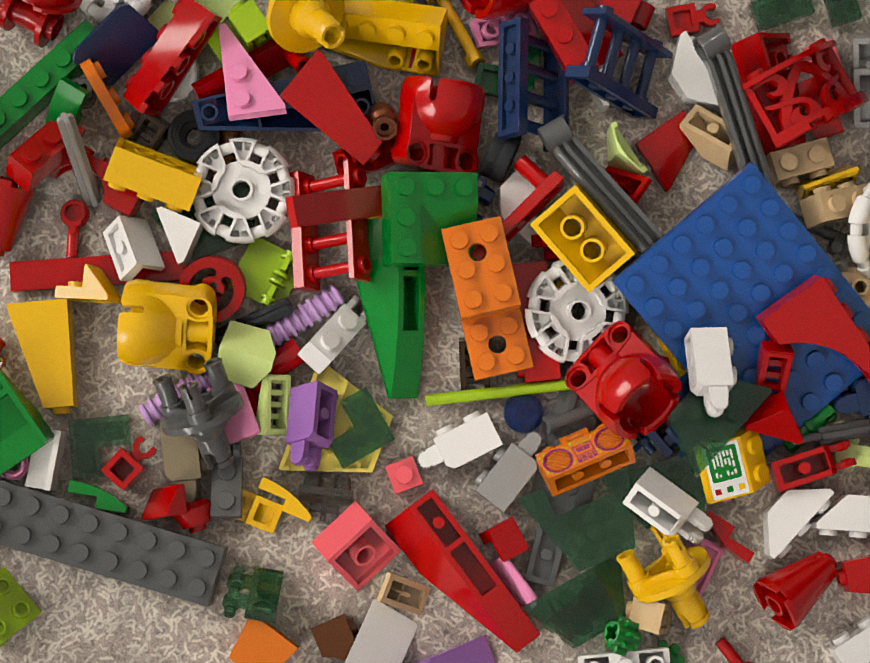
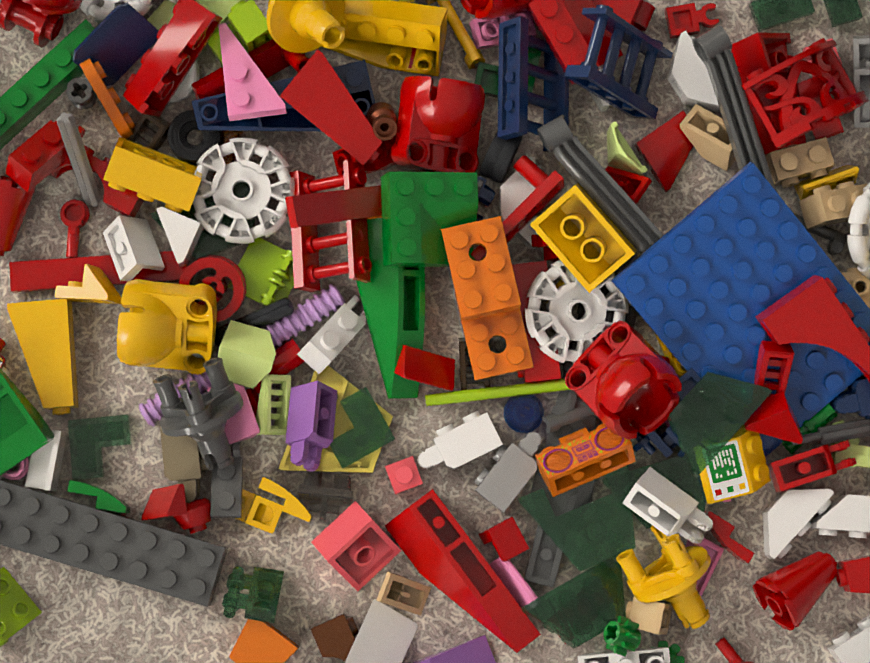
green slope [45,77,90,126] -> none
red brick [101,436,157,491] -> none
white hinge [684,327,737,418] -> none
none -> red slope [394,344,455,391]

